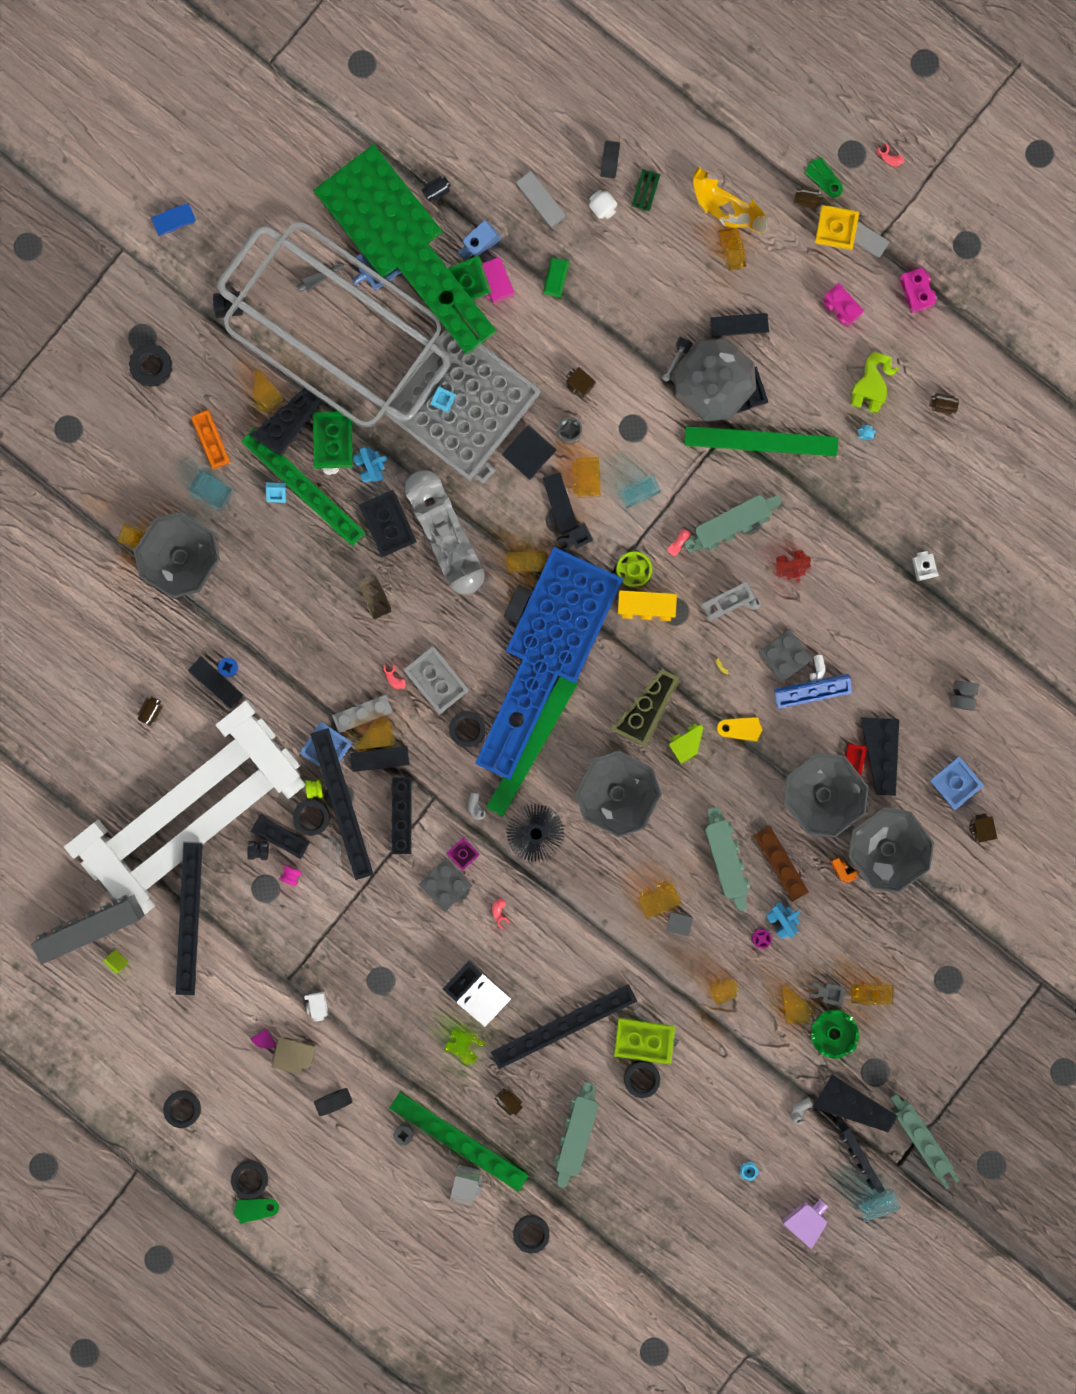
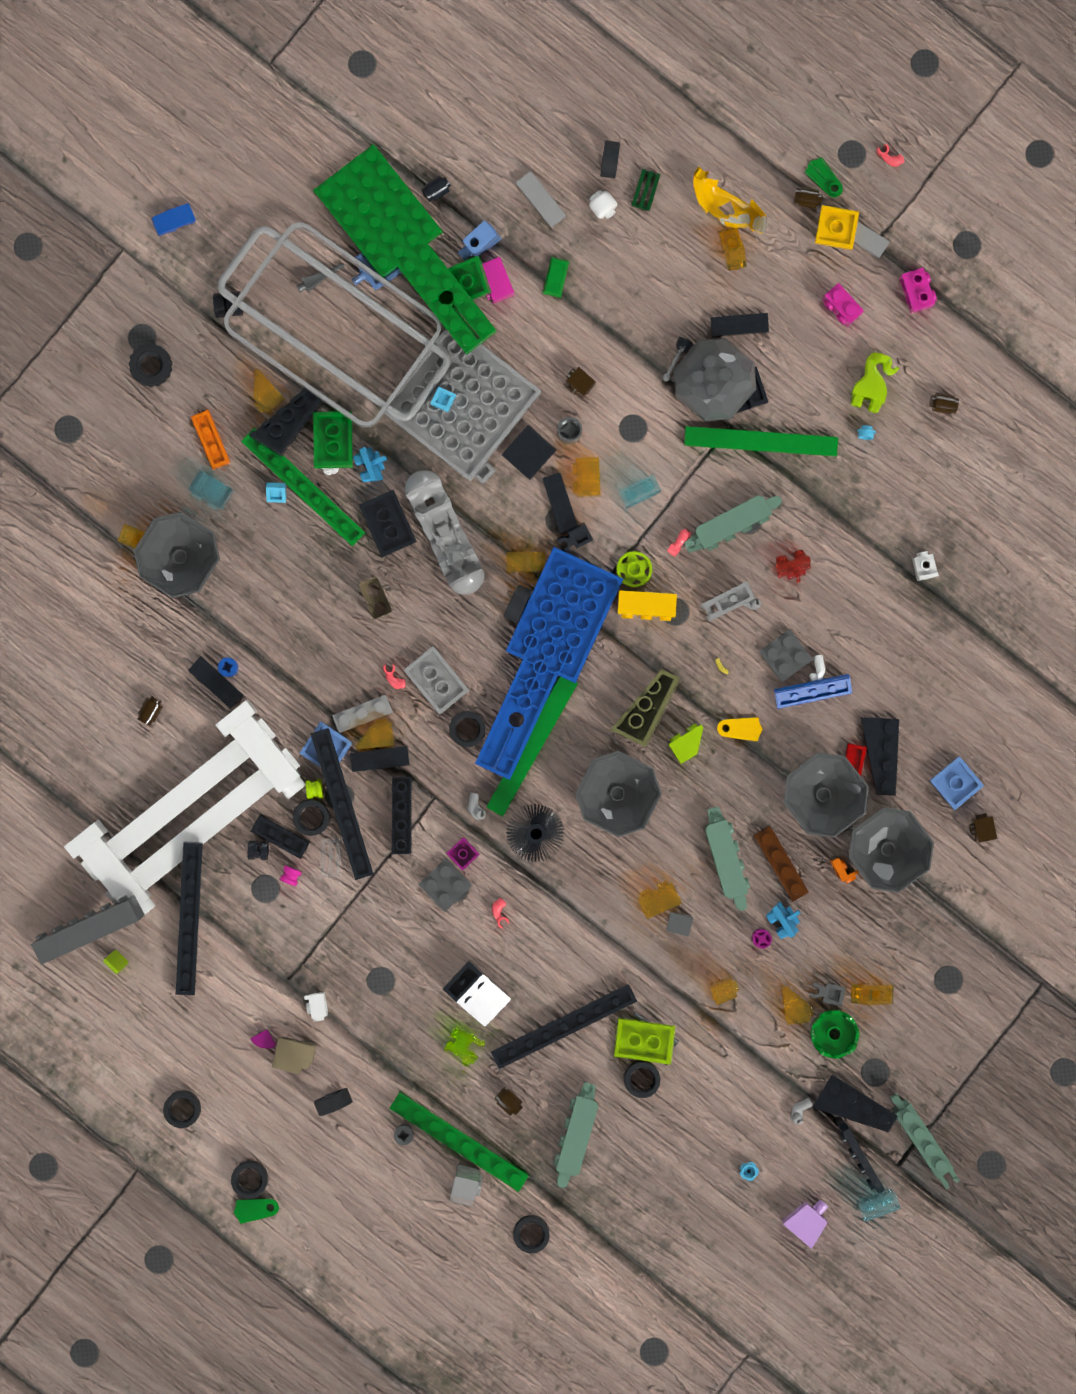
dark grey wheel [950,680,979,711] -> none

